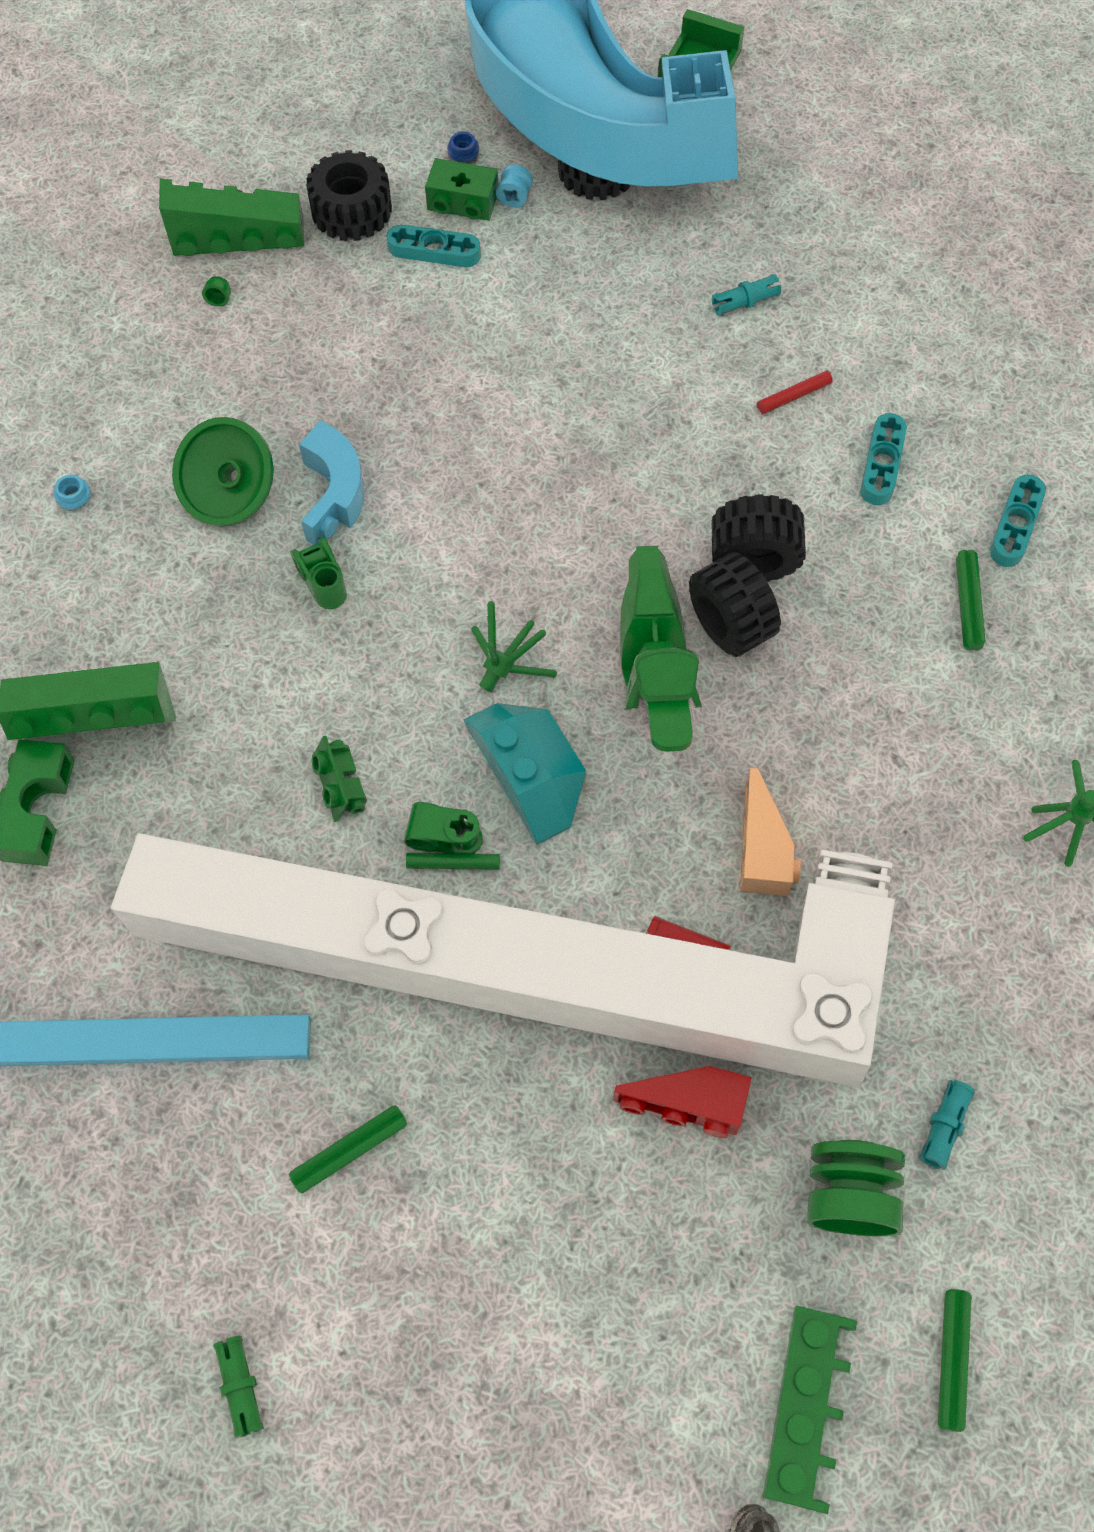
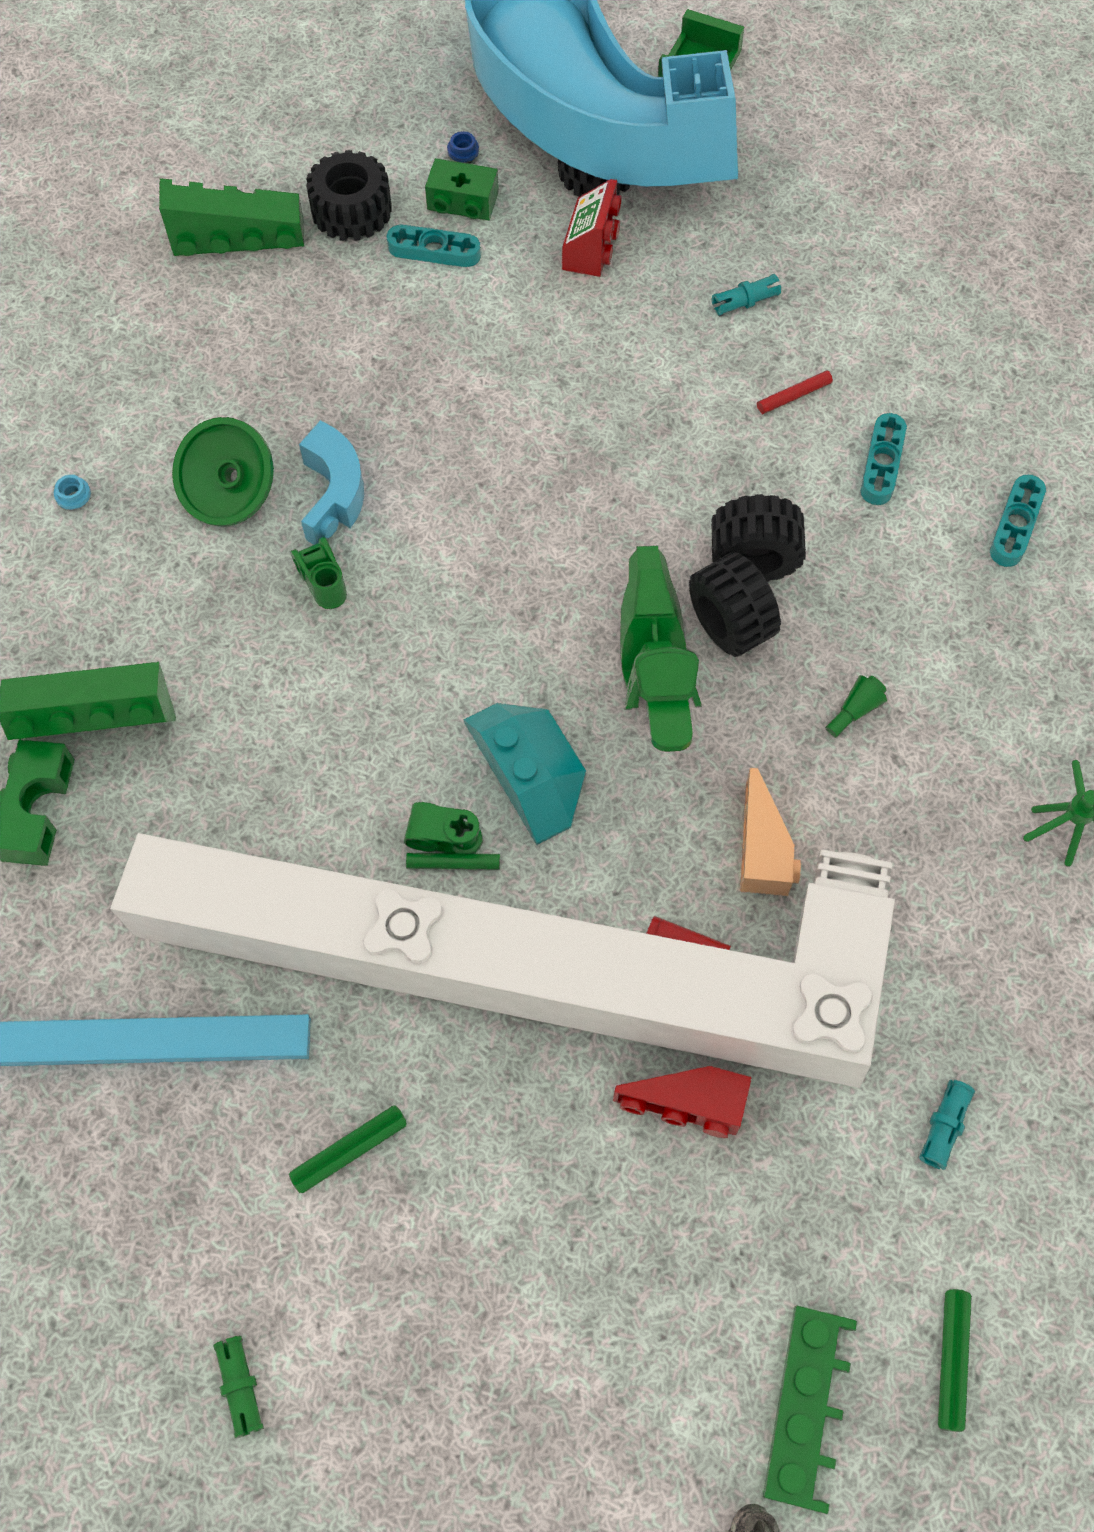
green hinge [202,276,231,307] -> none
green hinge [312,736,367,822] -> none
green plant [471,601,557,692] -> none
medium azure wheel [496,164,533,208] -> none
green wheel [807,1140,905,1237] -> none
green axle [956,550,986,650] -> none
none -> red slope [562,179,622,277]
none -> green cone [825,675,887,738]

